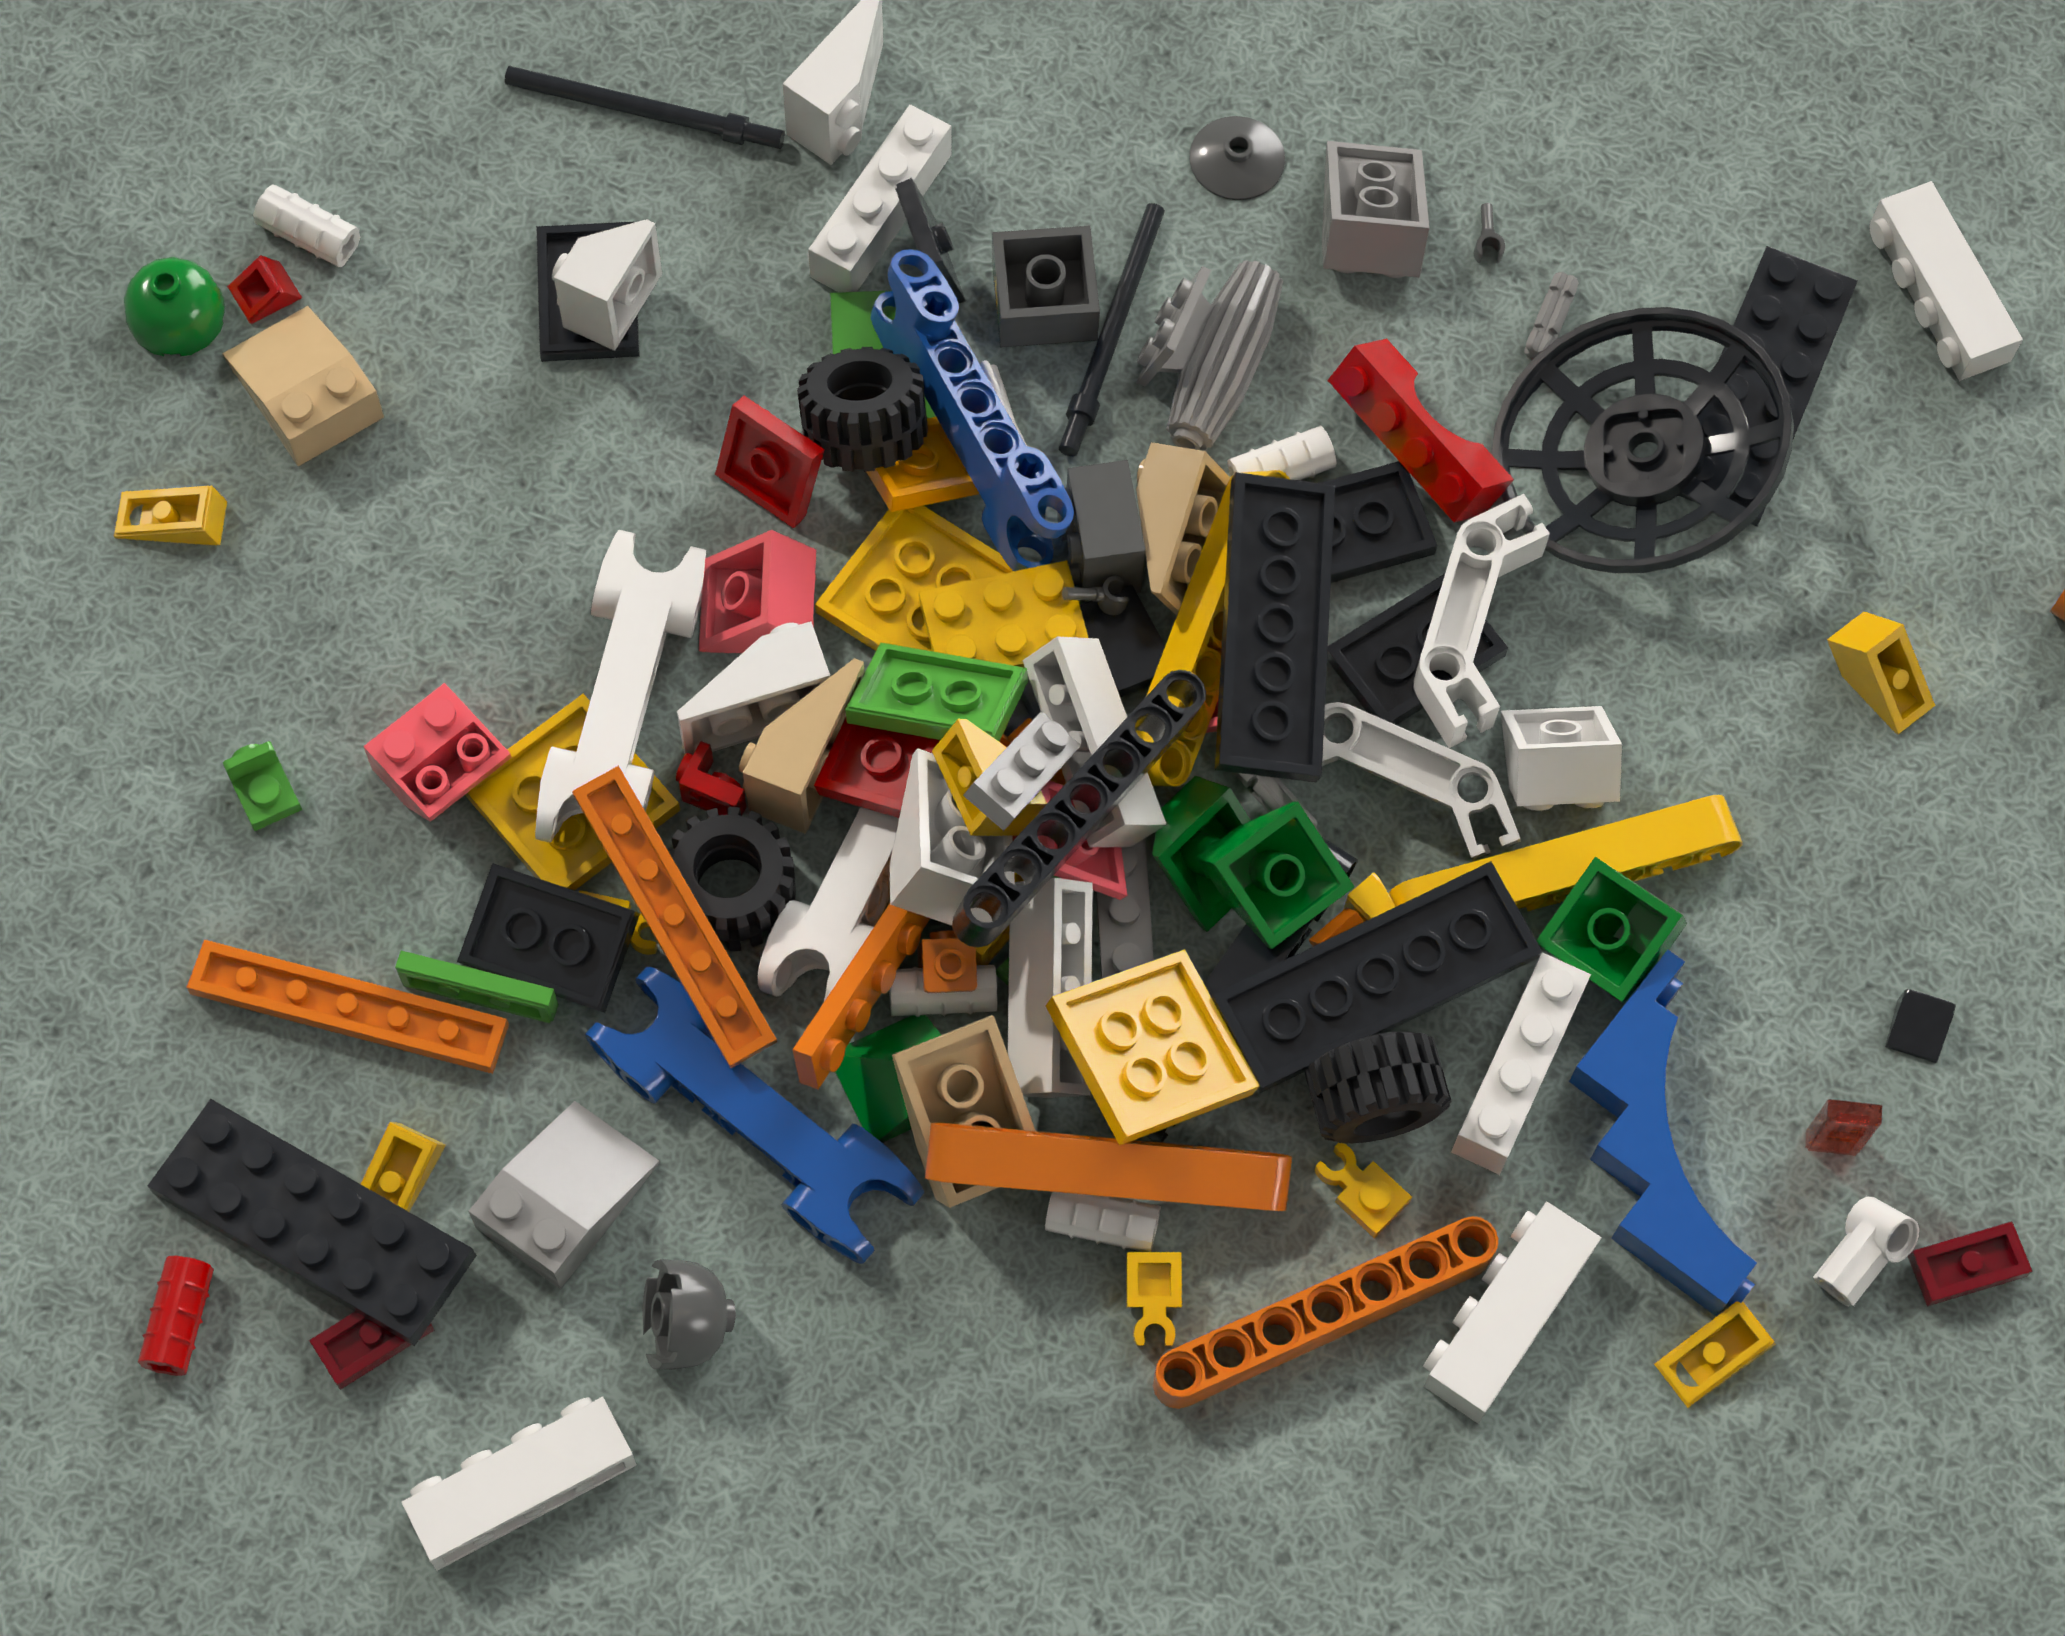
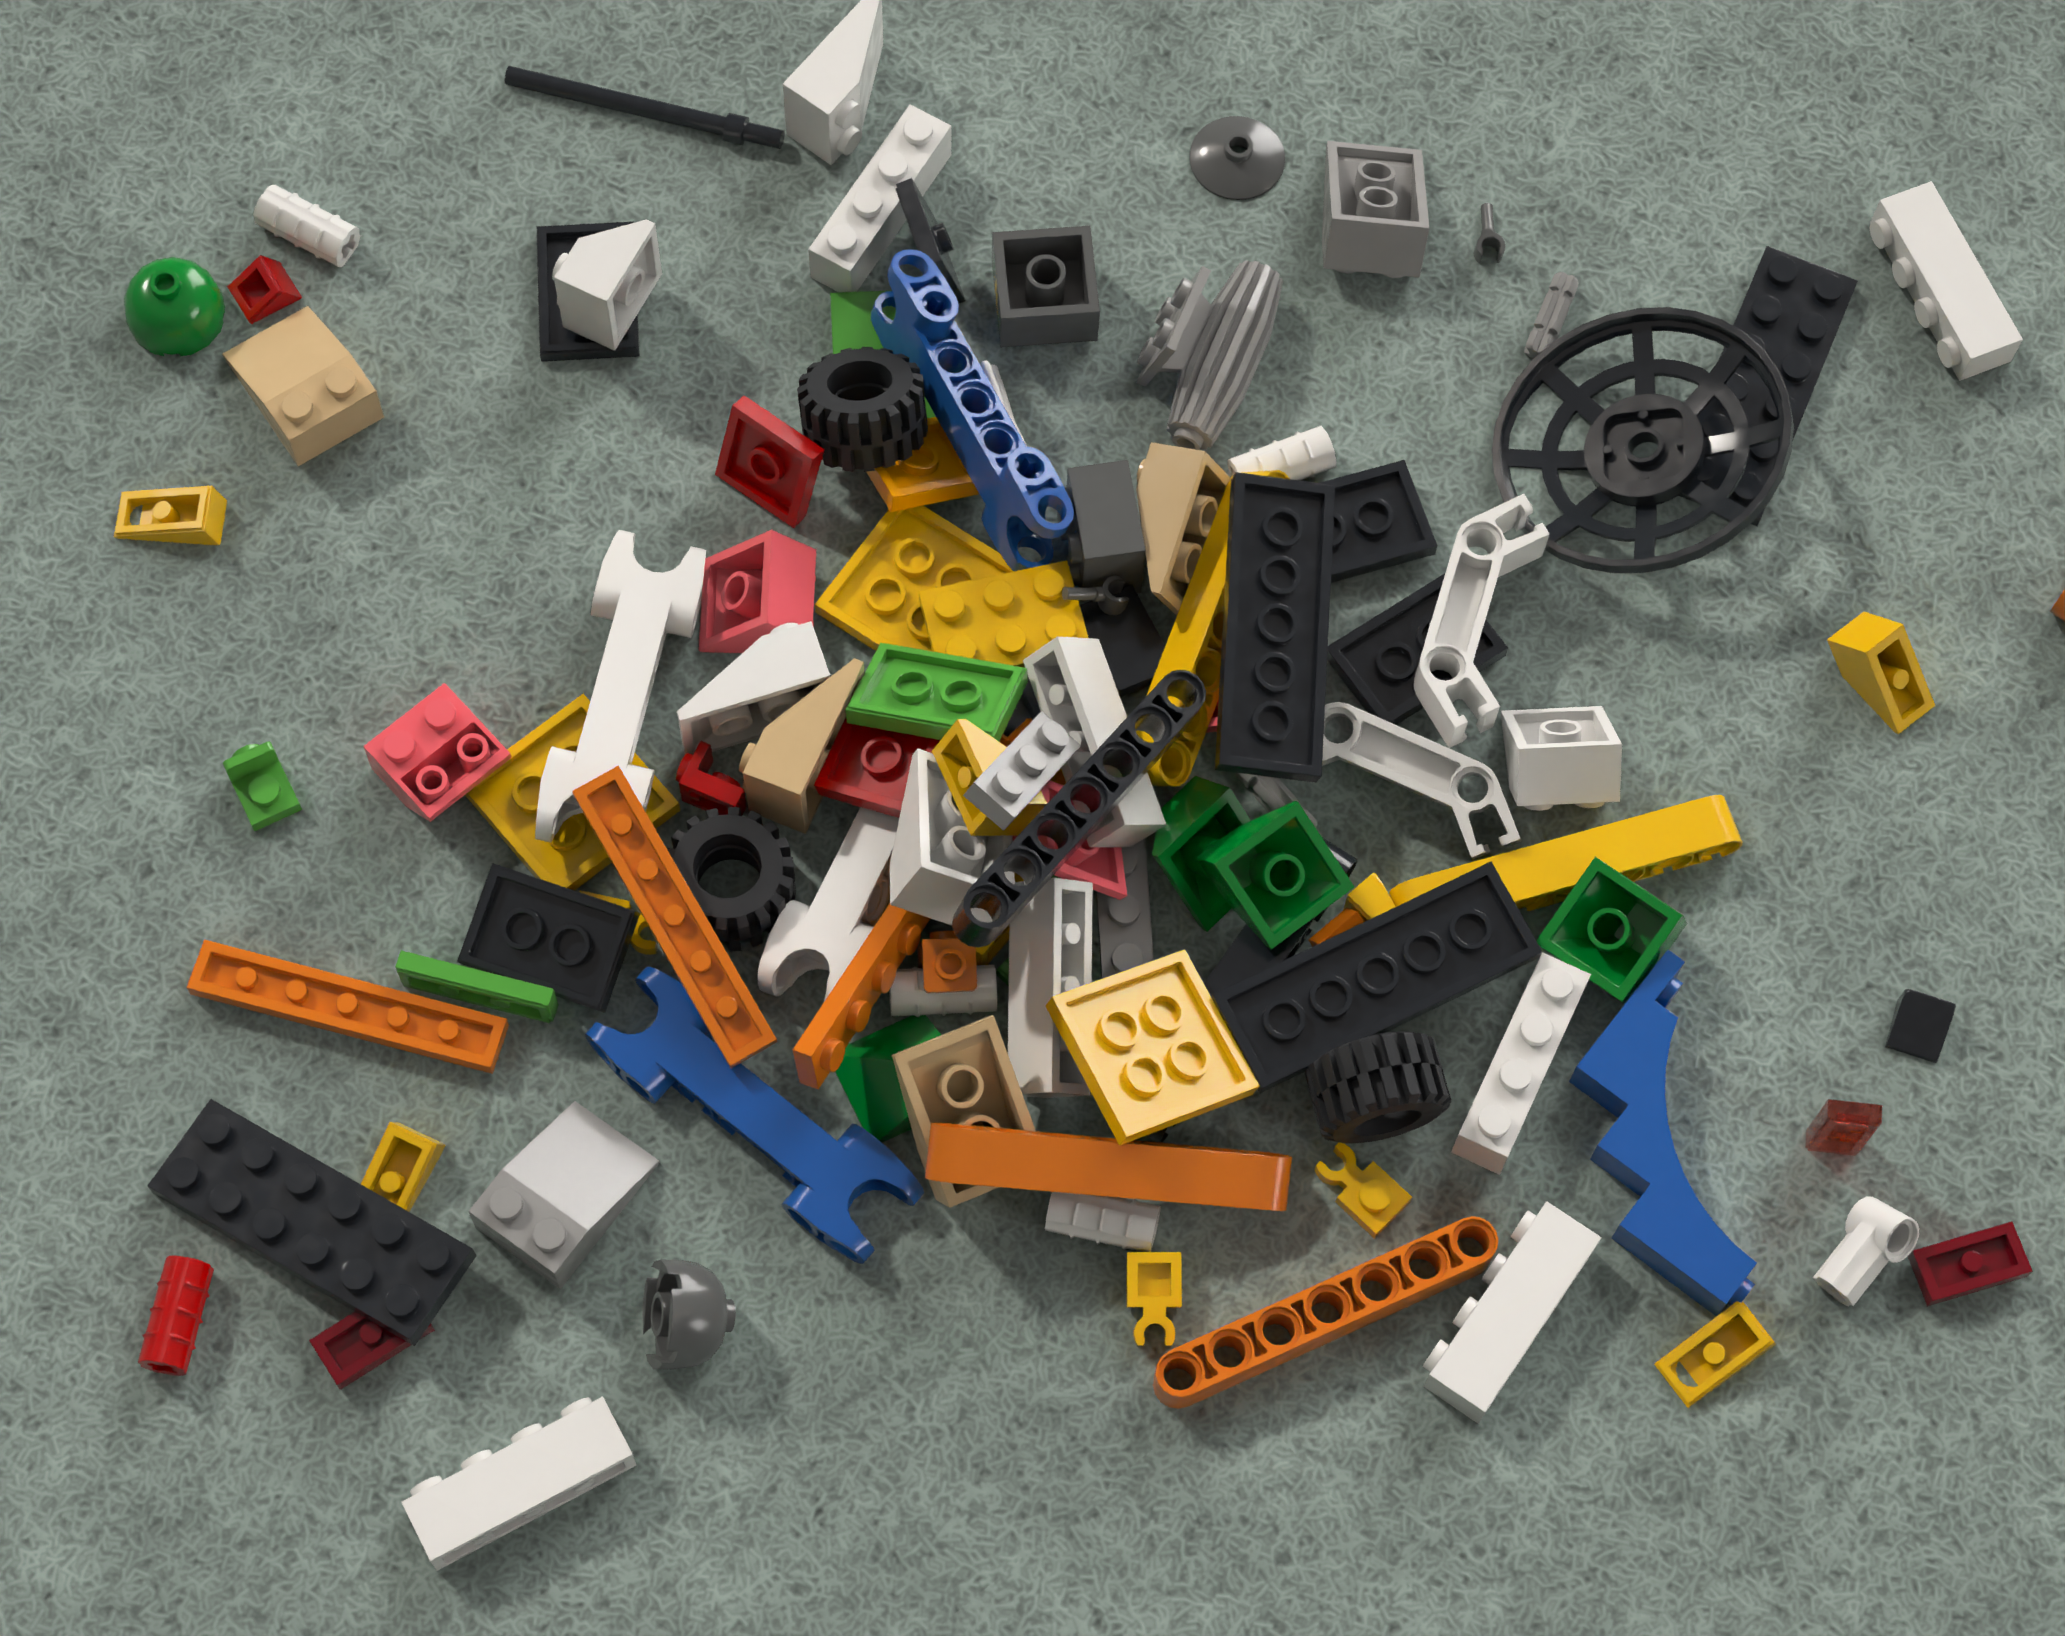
black bar [1058,203,1165,457] -> none
red arch [1327,339,1514,523] -> none

